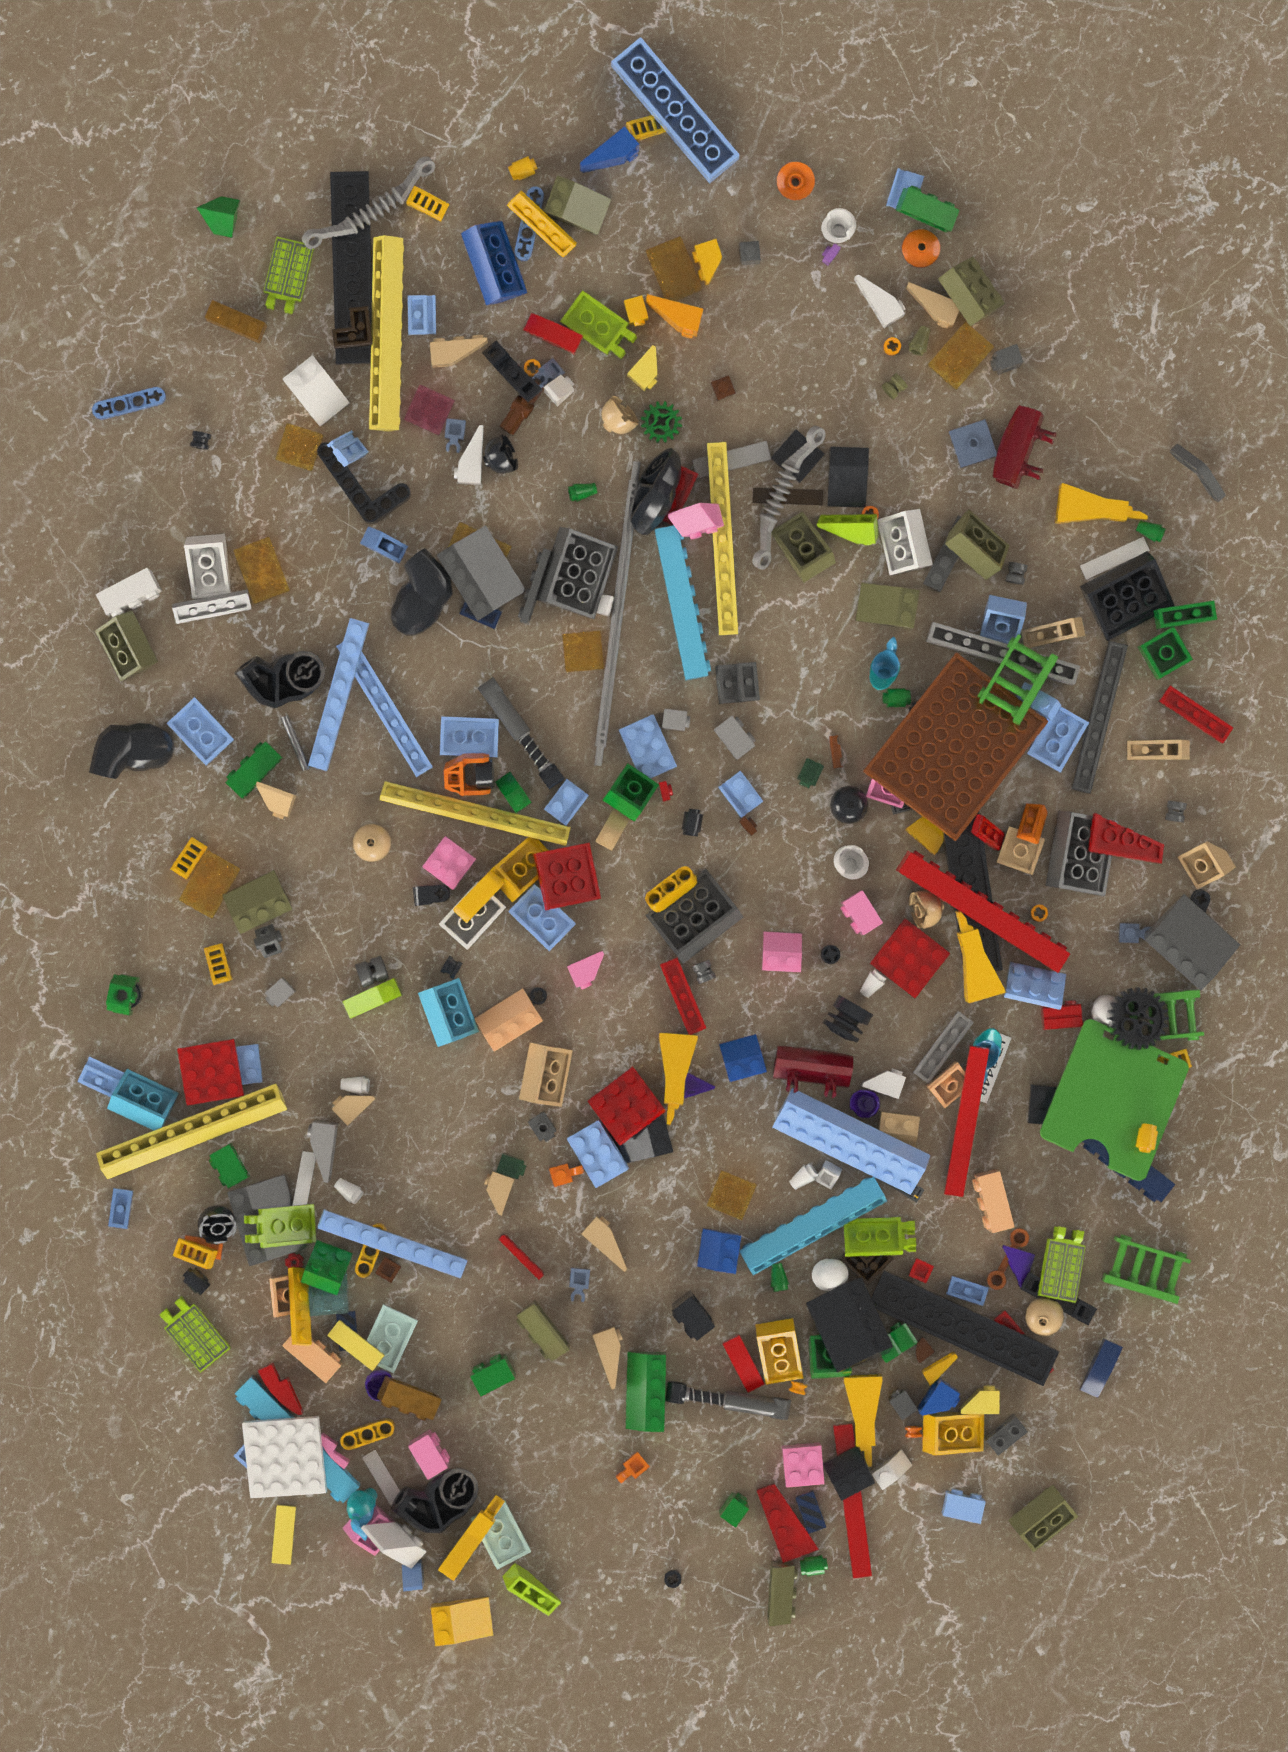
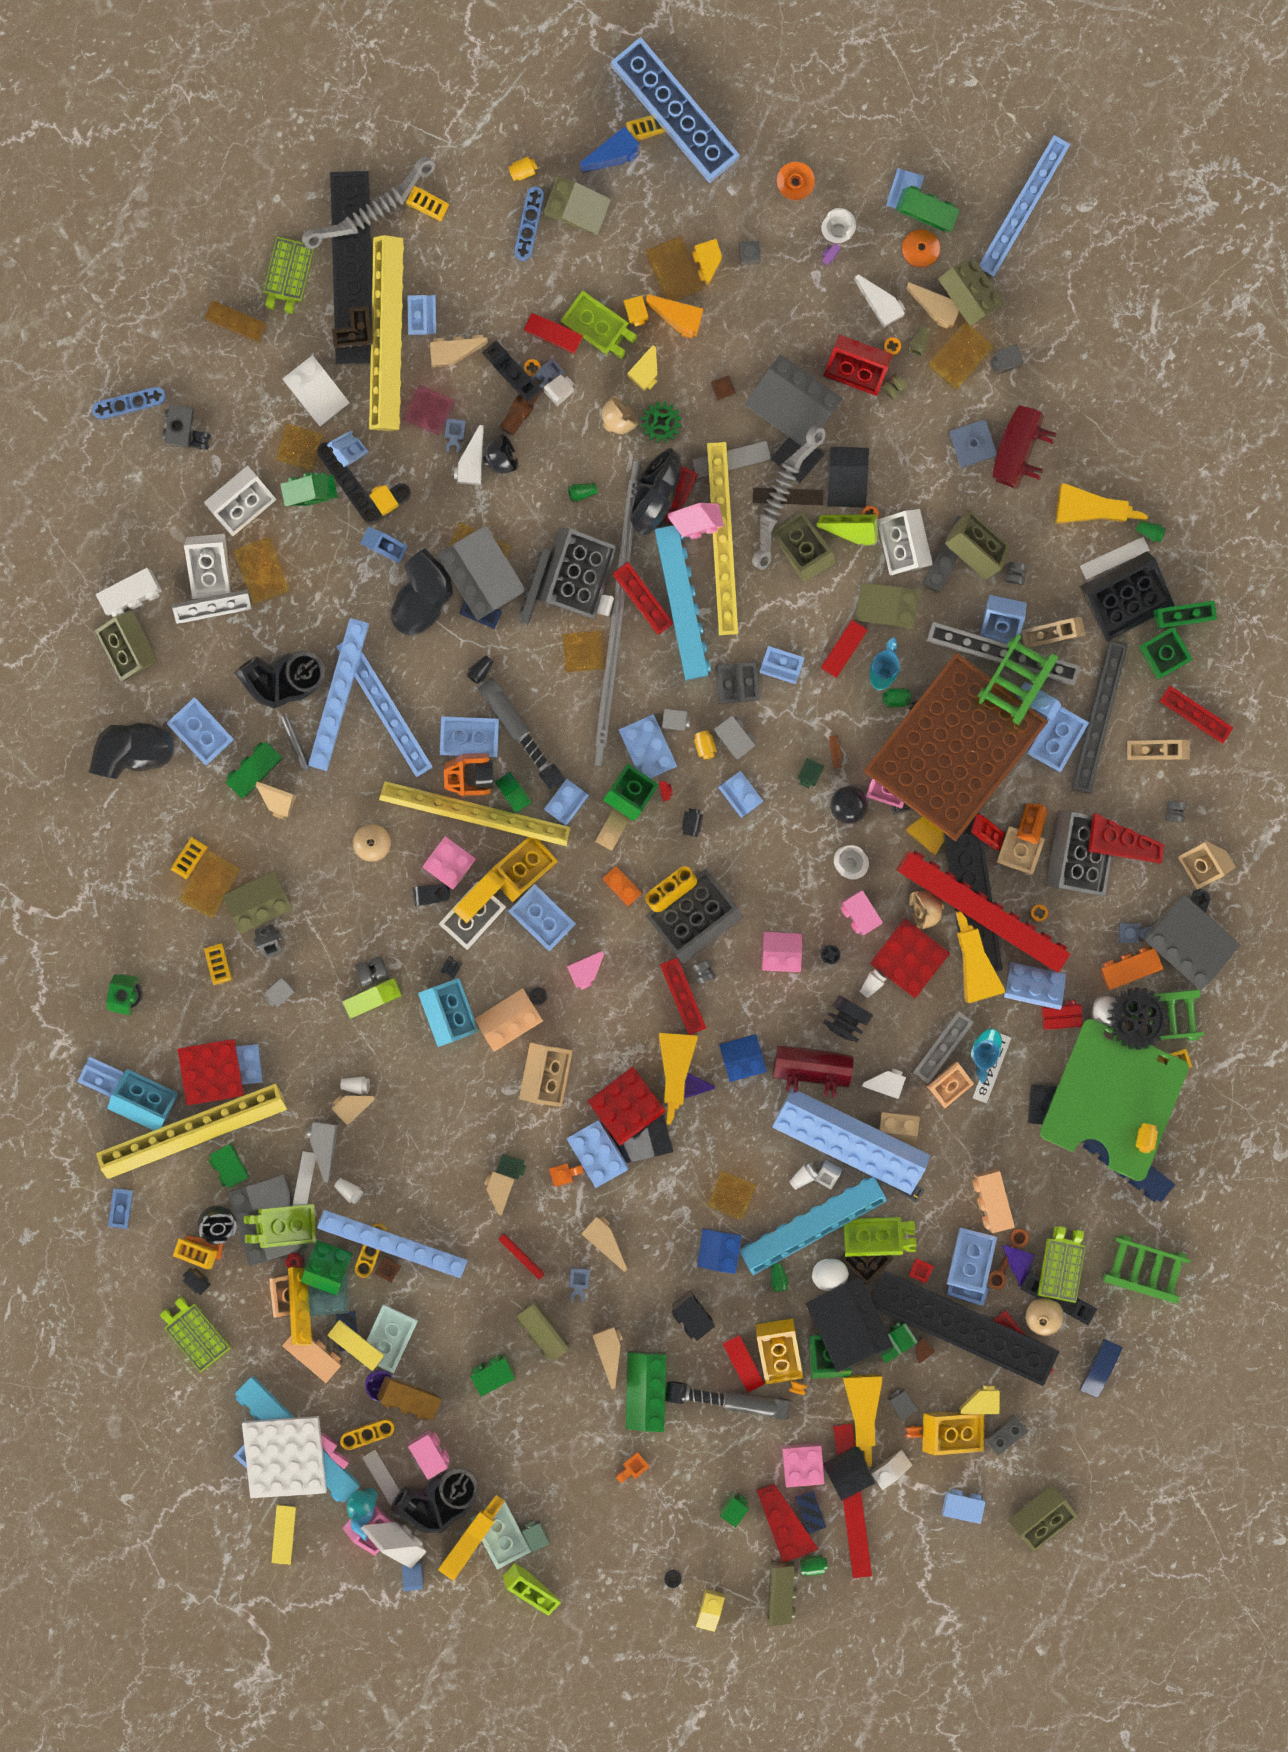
green slope [196,196,240,238] -> none
red slope [258,1362,304,1415] -> none
yellow slope [431,1597,493,1646] -> none
blue slope [461,221,527,305] -> none
yellow plate [507,190,577,257] -> none
dark grey brick [528,1111,556,1142] -> none
red plate [534,843,601,910] -> none
reddish brown plate [739,817,757,836] -> none
dark purple hair [850,1089,880,1118] -> none
blue slope [917,1378,960,1416] -> none
yellow slope [921,1352,958,1386] -> none
red tile [944,1045,989,1197] -> none
dark grey beam [1170,444,1226,502] -> none
none -> dark grey brick [162,405,194,448]
none -> white slope [204,466,277,536]
none -> green brick [281,472,338,507]
none -> yellow brick [370,484,399,516]
none -> black cone [466,655,494,684]
none -> sand green brick [522,1520,550,1552]
none -> orange plate [602,866,642,907]
none -> red plate [612,562,673,635]
none -> yellow brick [694,730,717,760]
none -> light yellow slope [696,1589,725,1632]
none -> dark grey slope [744,354,842,446]
none -> light blue plate [759,646,804,684]
none -> red tile [821,620,868,678]
none -> red slope [823,334,893,396]
none -> light blue plate [947,1227,997,1294]
none -> light blue plate [980,135,1071,278]
none -> orange brick [1099,946,1163,990]

